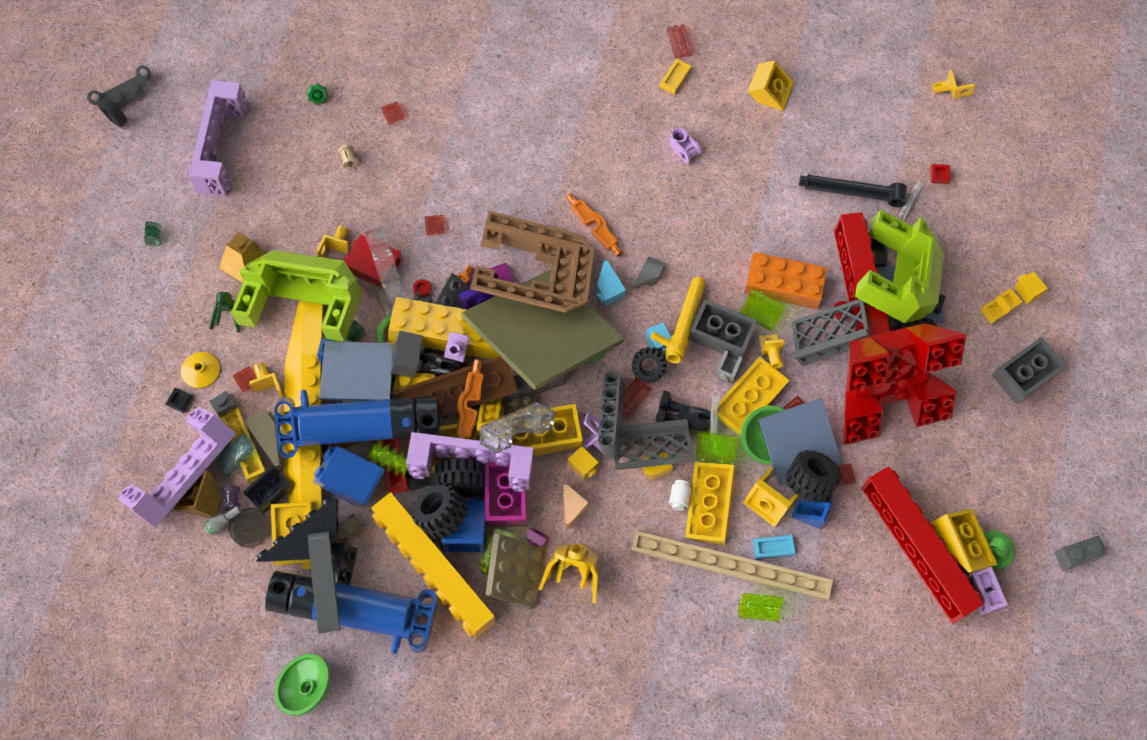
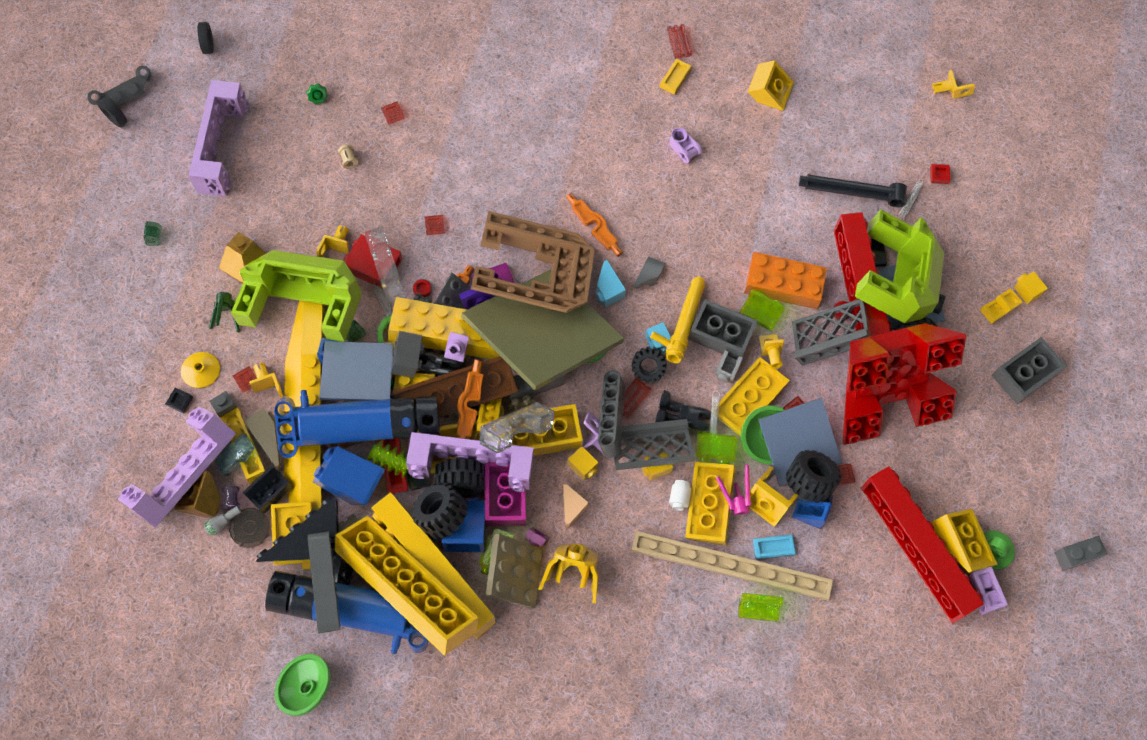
none -> black tyre [197,22,214,54]
none -> yellow brick [335,515,479,656]
none -> dark pink plant [716,464,752,515]

